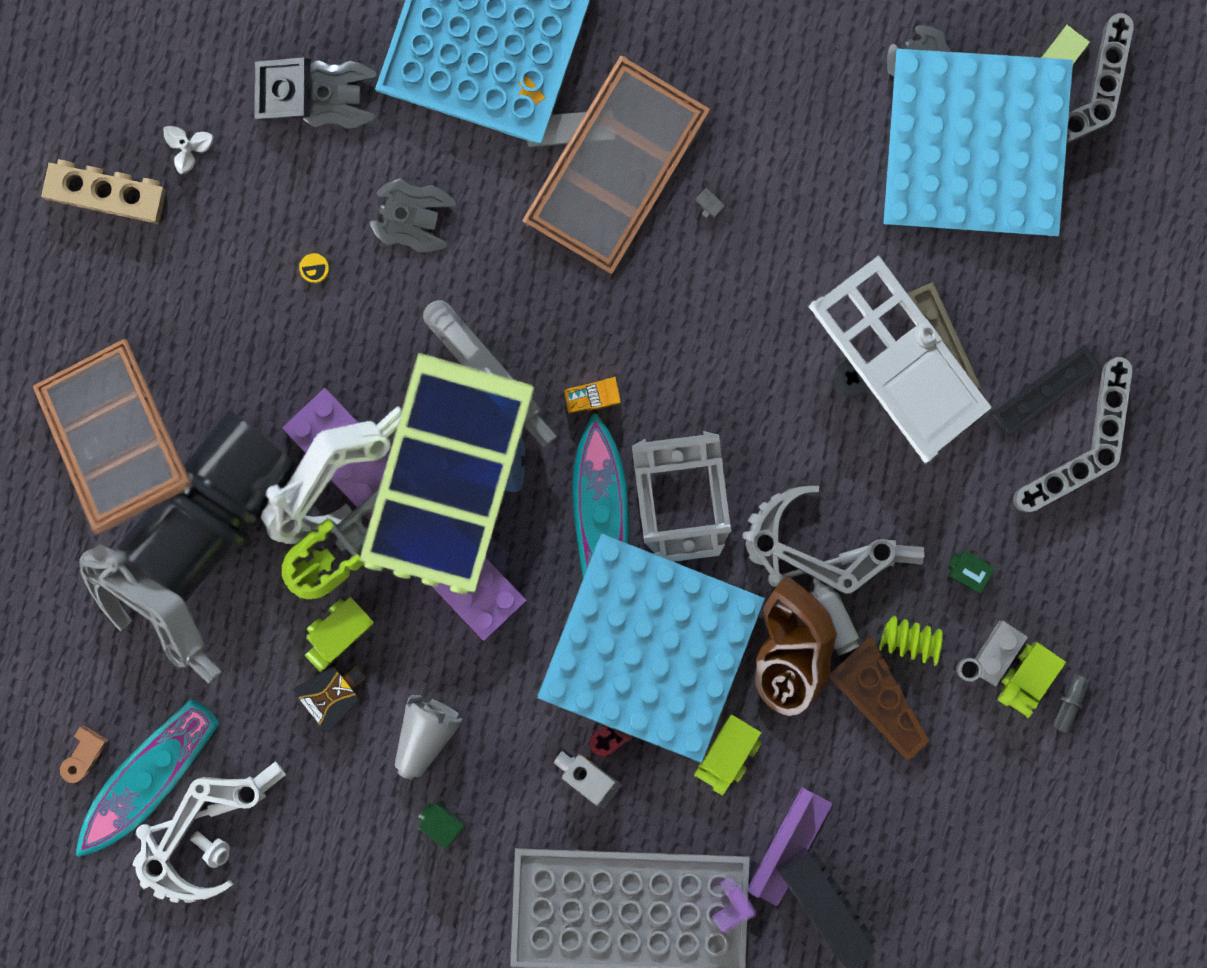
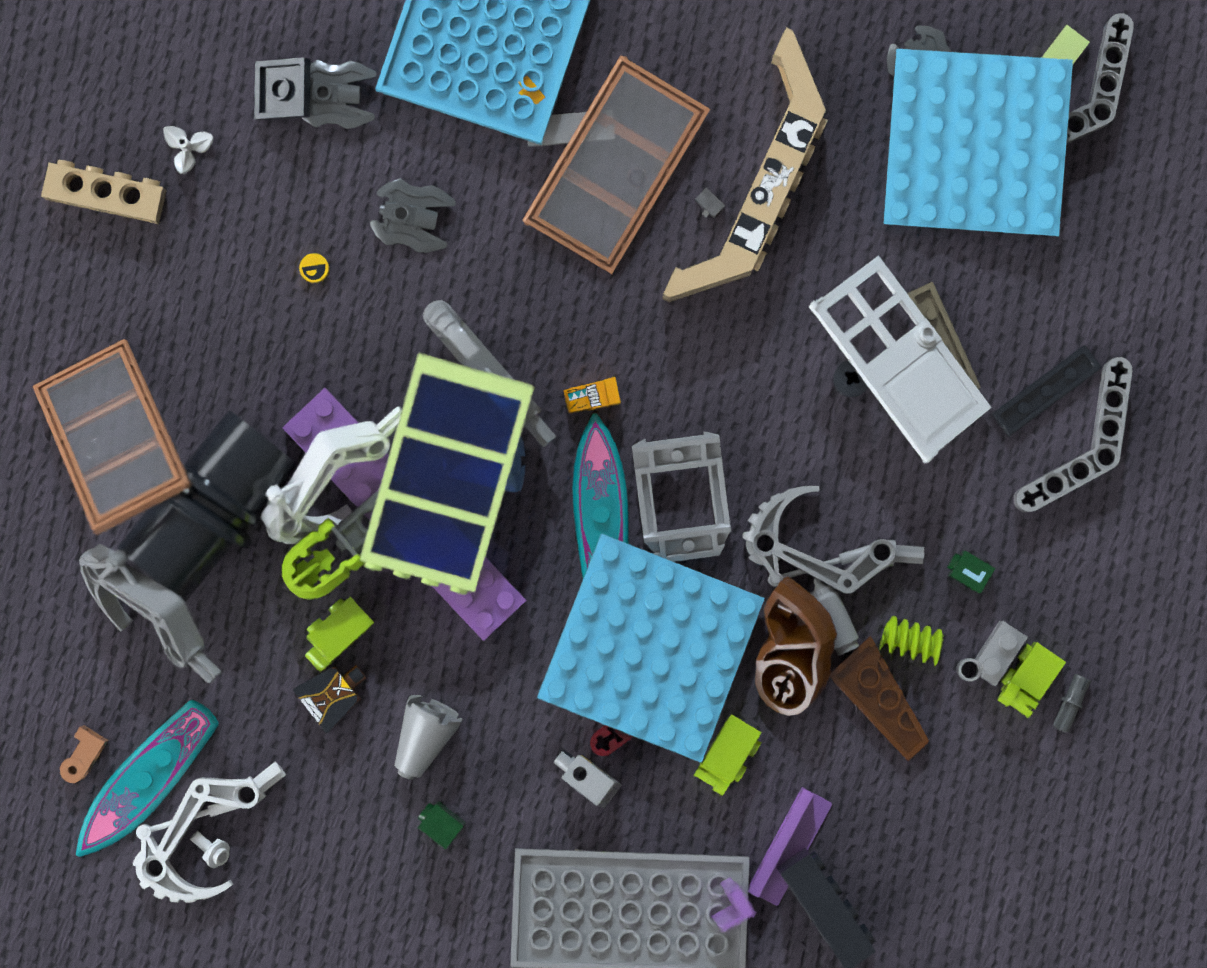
none -> tan slope [662,28,828,302]

